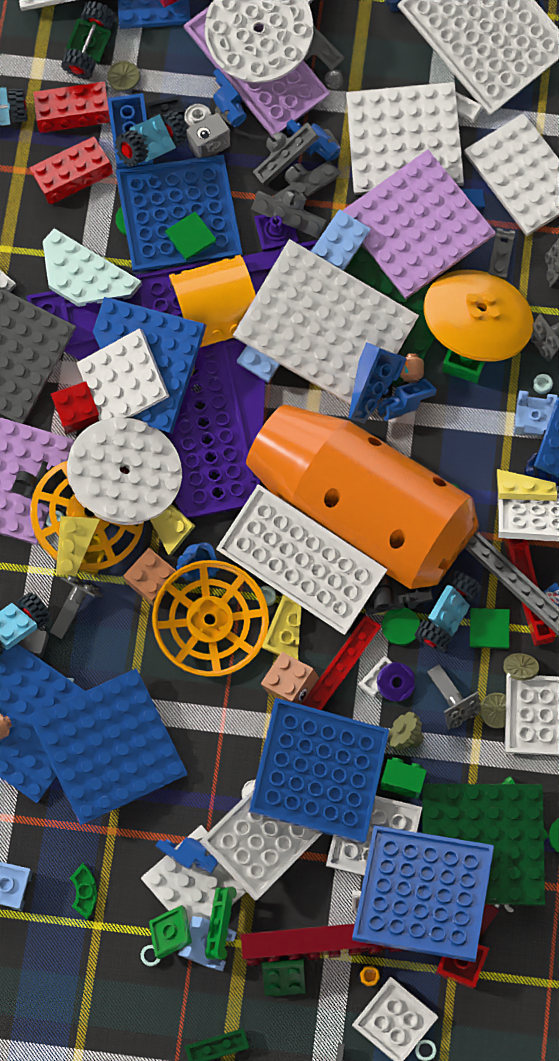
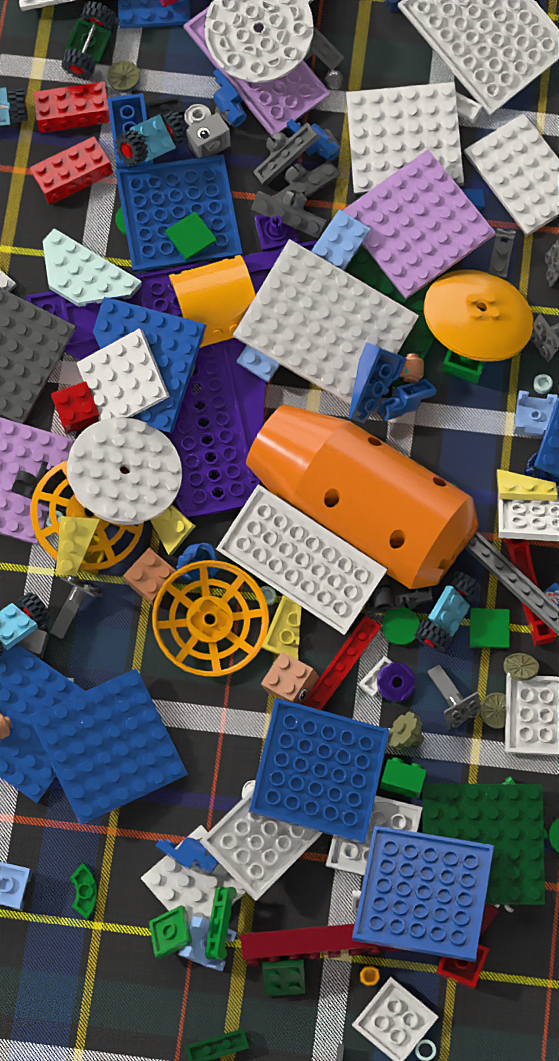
tile [141,945,161,966] -> none

